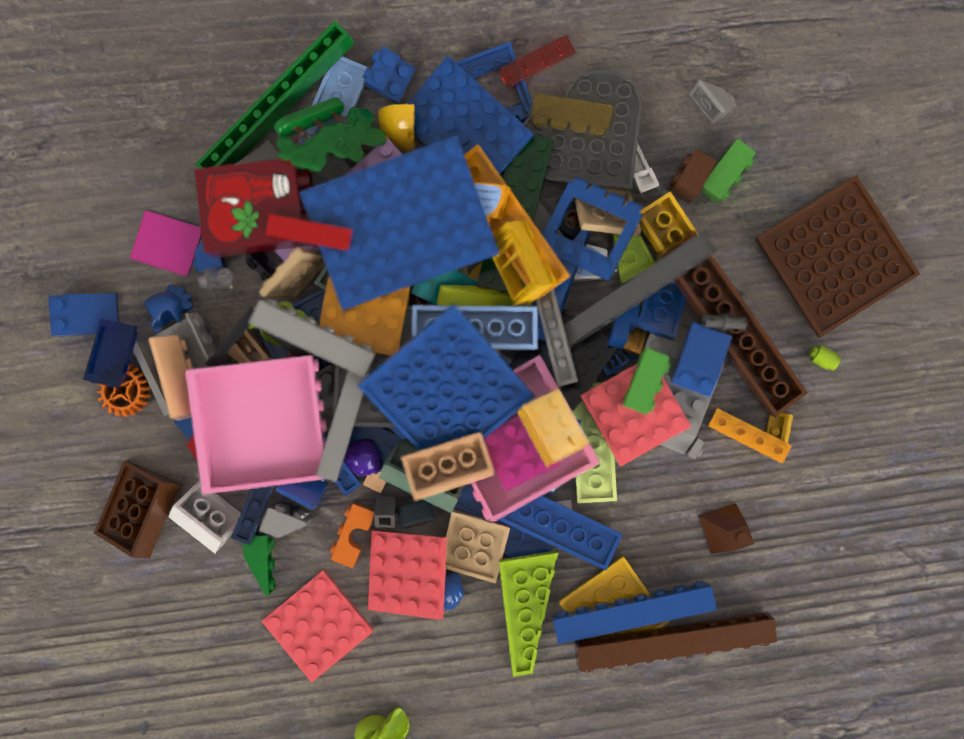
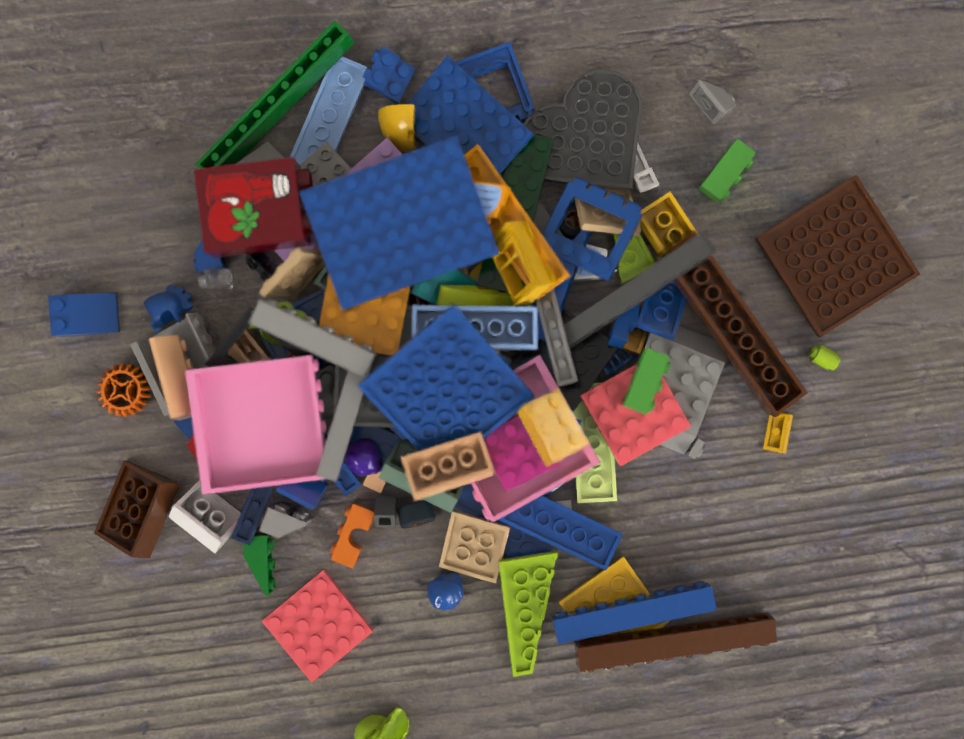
clear blue piece [83,319,138,388] -> none
dark pink piece [130,210,202,277] -> none
red tile [266,214,353,251] -> none
green plant [274,97,387,171] -> none
coral plate [368,530,447,620] -> none
clear red plate [498,35,576,88] -> none
clear yellow windscreen [531,93,613,136] -> none
reddish brown brick [669,149,717,204] -> none
blue slope [670,322,732,397] -> none
reddish brown slope [698,503,754,554] -> none
dark grey pin [702,314,747,331] -> none
light orange brick [707,408,792,464] -> none

